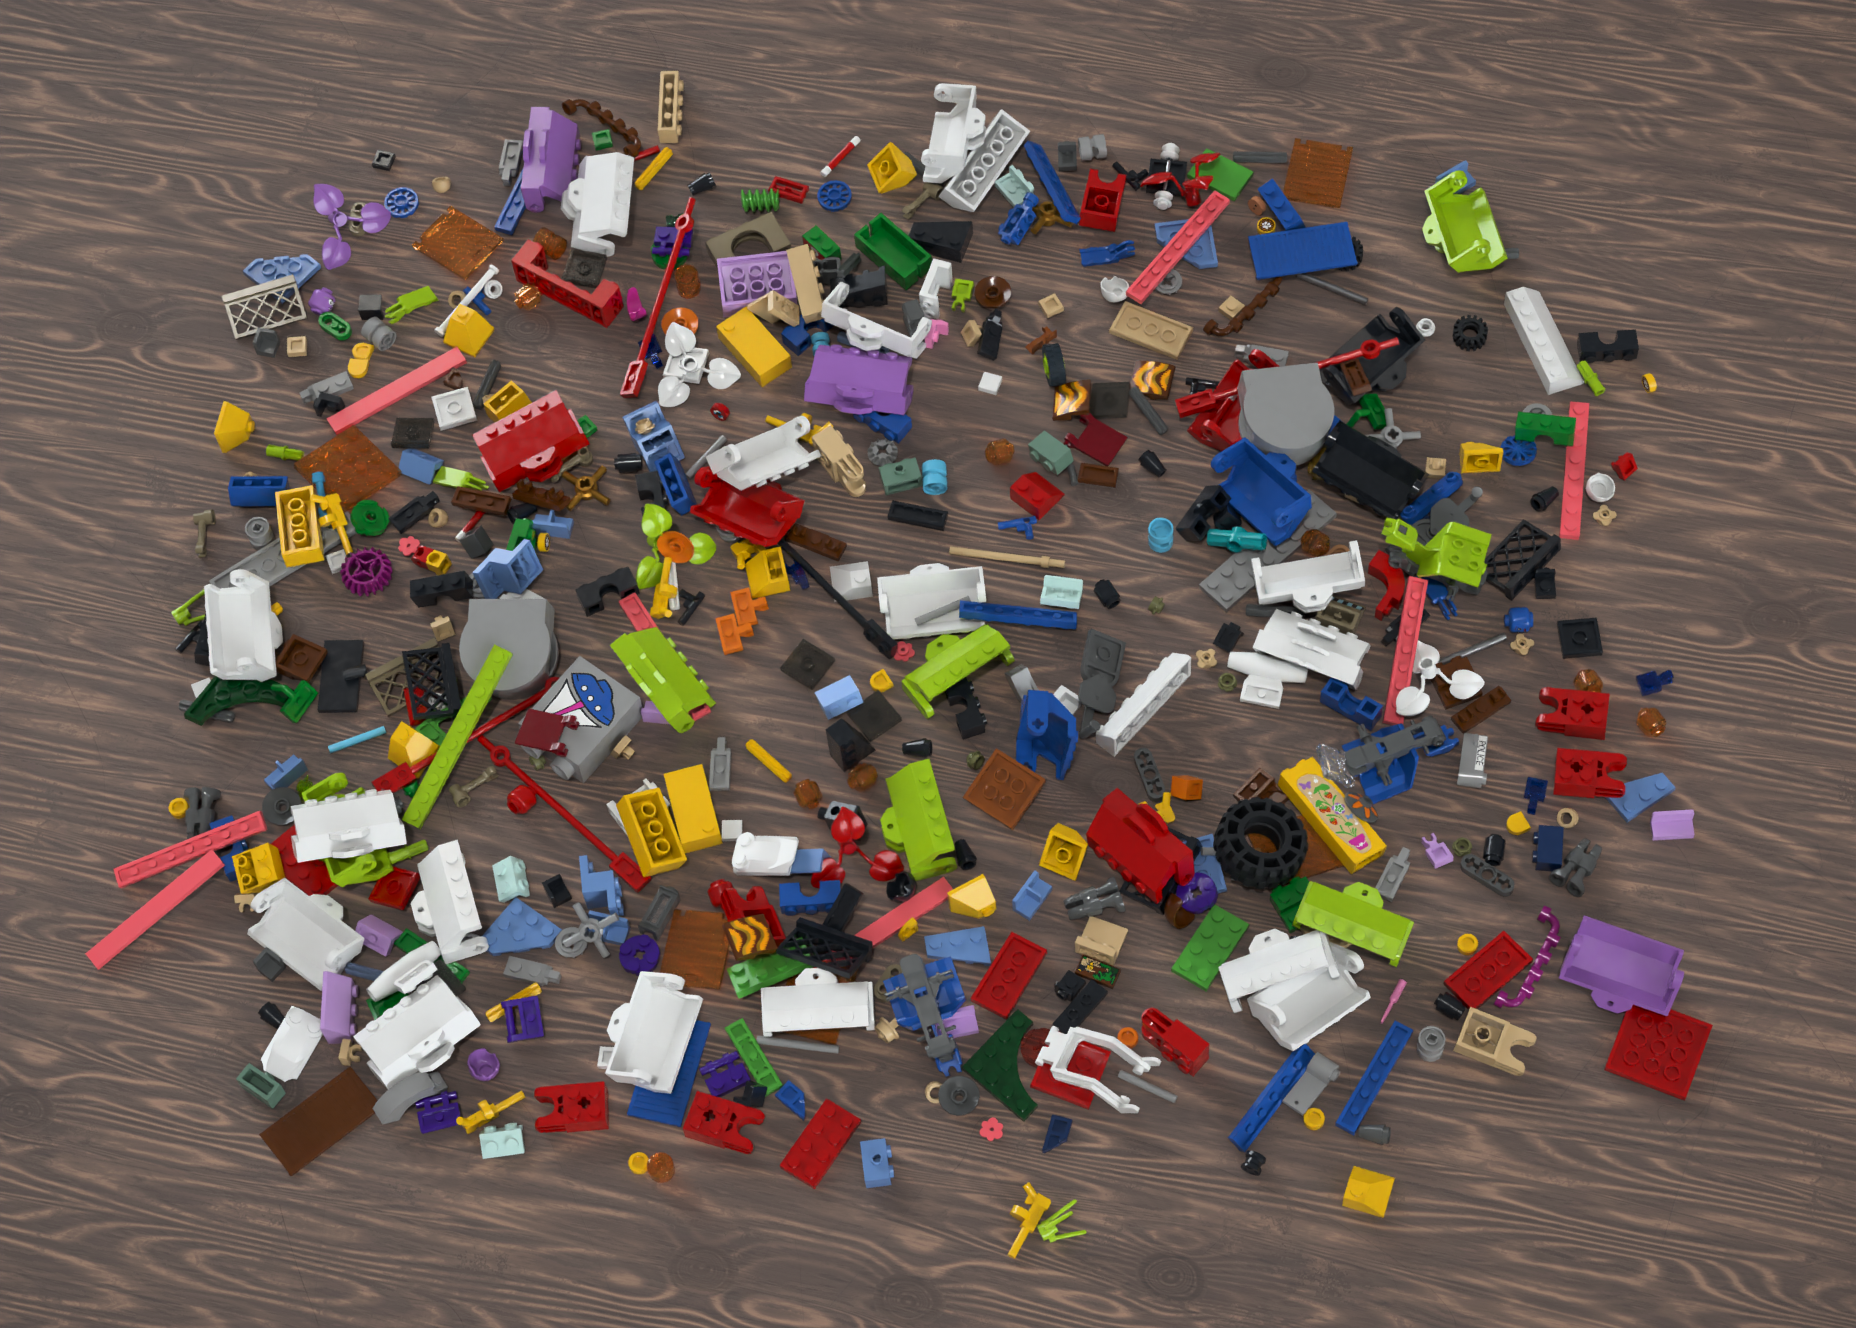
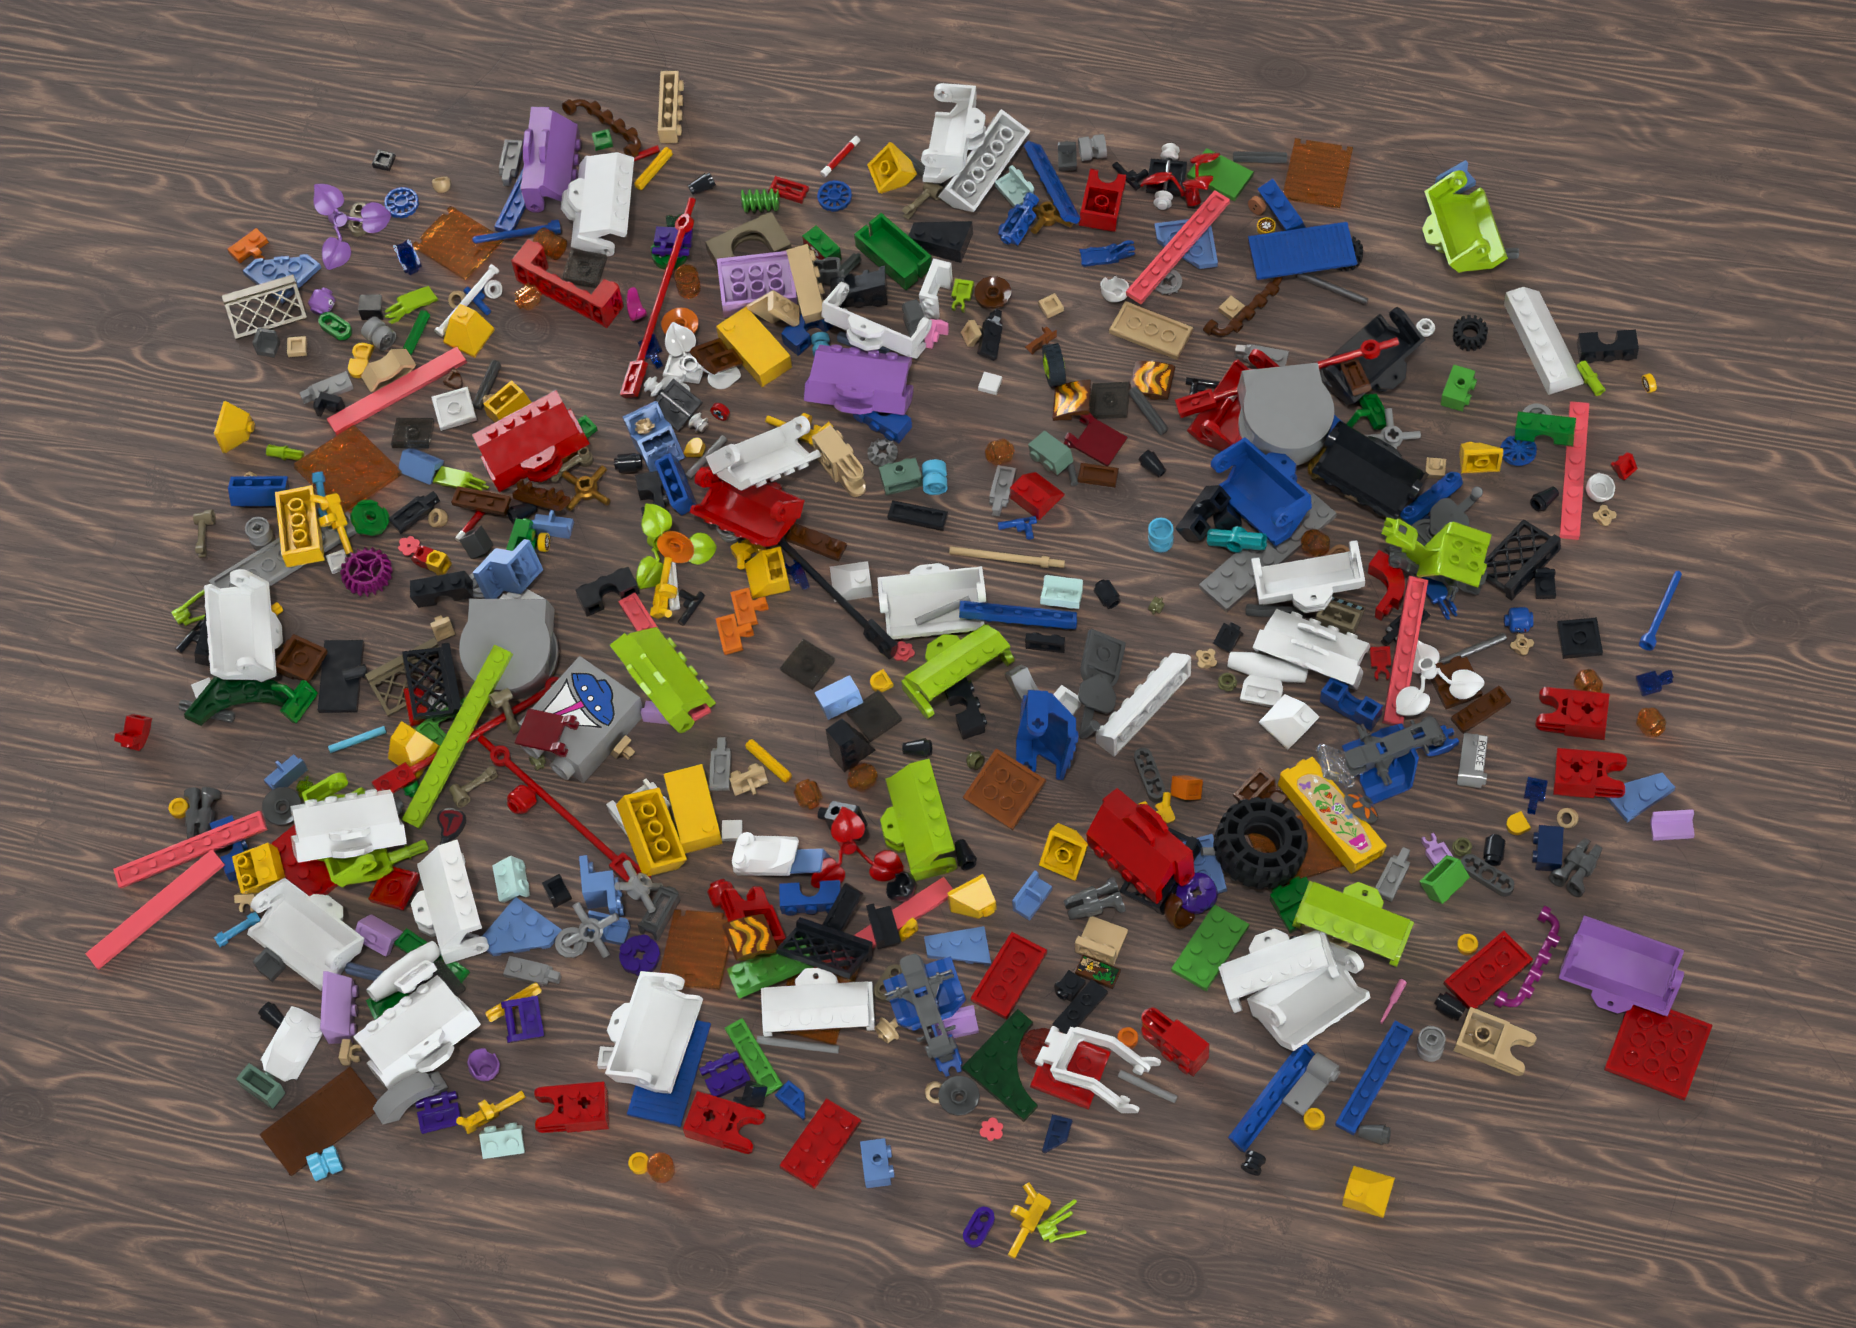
none -> red brick [114,714,152,751]
none -> dark azure bar [214,911,261,947]
none -> orange plate [227,228,269,264]
none -> medium azure wheel [306,1145,344,1181]
none -> tan brick [361,349,416,392]
none -> clear blue hips [393,239,422,275]
none -> green axle [402,310,430,356]
none -> piece [437,808,466,845]
none -> blue piece [472,219,561,243]
none -> dark tan brick [489,688,520,735]
none -> light grey bar [614,860,663,913]
none -> black plate [644,376,708,433]
none -> yellow tile [683,438,705,457]
none -> reddish brown slope [689,338,744,375]
none -> tan hips [729,763,768,796]
none -> black panel [866,903,901,949]
none -> dark purple plate [963,1207,995,1248]
none -> light grey hinge [989,465,1017,517]
none -> black plate [1025,632,1066,653]
none -> white slope [1258,694,1319,750]
none -> red plate [1370,646,1391,681]
none -> bright green brick [1419,855,1470,904]
none -> bright green brick [1441,365,1477,412]
none -> blue piece [1639,571,1682,651]

